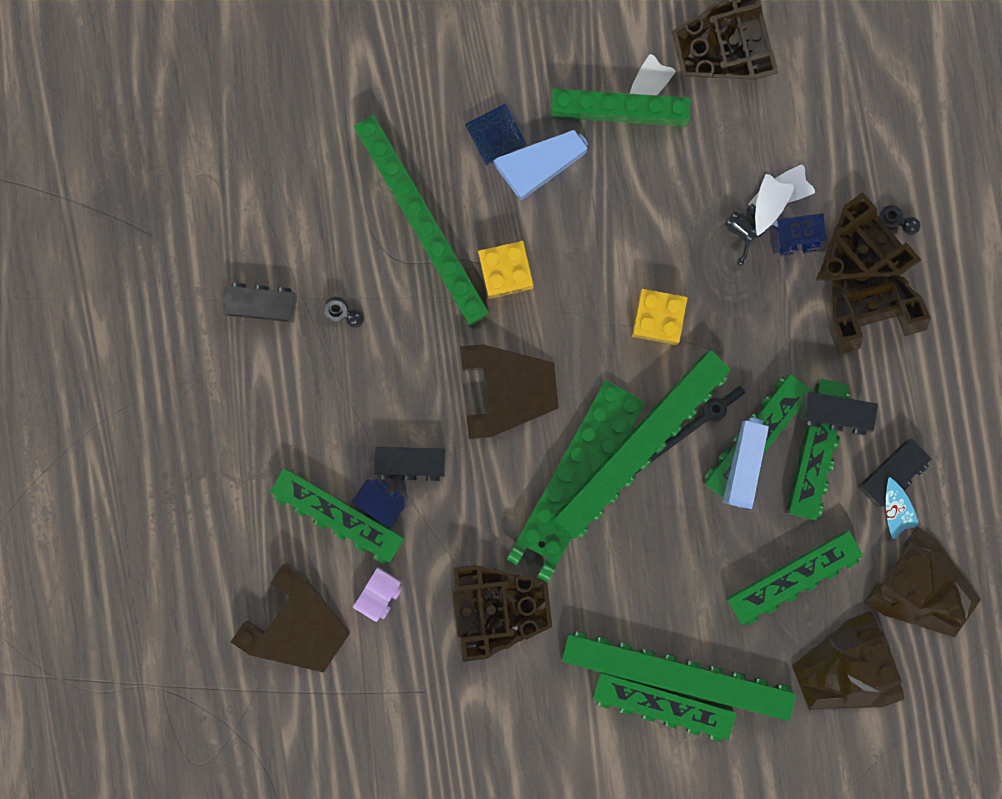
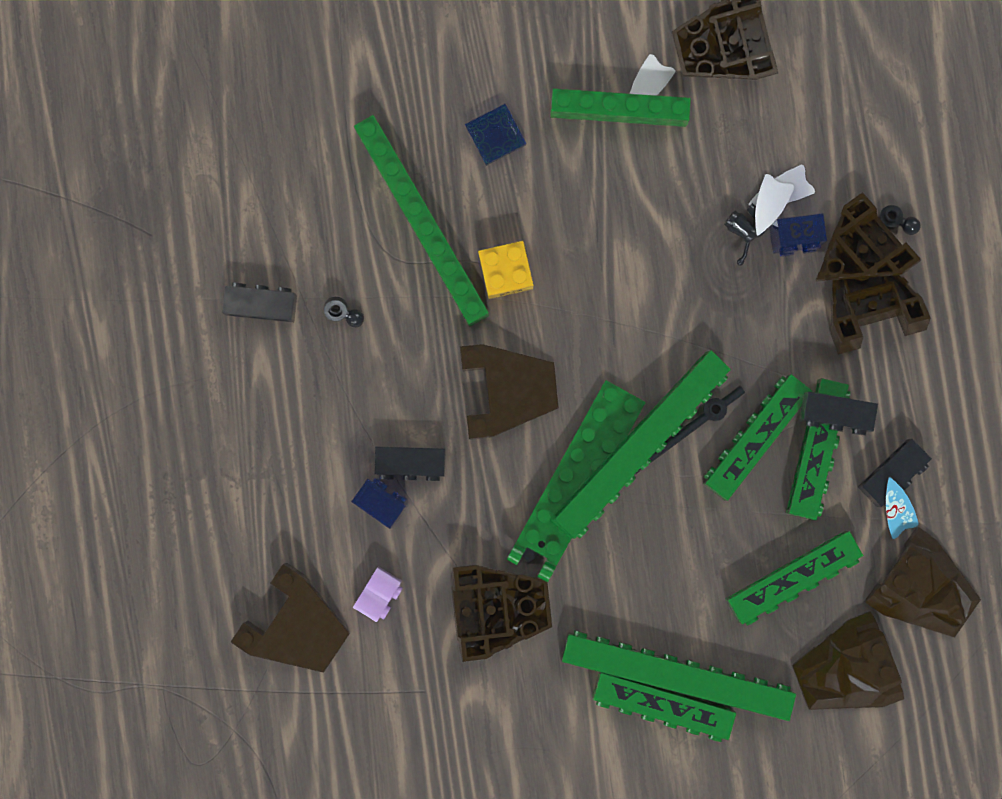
green brick [270,468,405,564] -> none
light blue slope [494,130,588,201] -> none
yellow brick [631,289,688,345] -> none
light blue slope [722,418,769,509] -> none

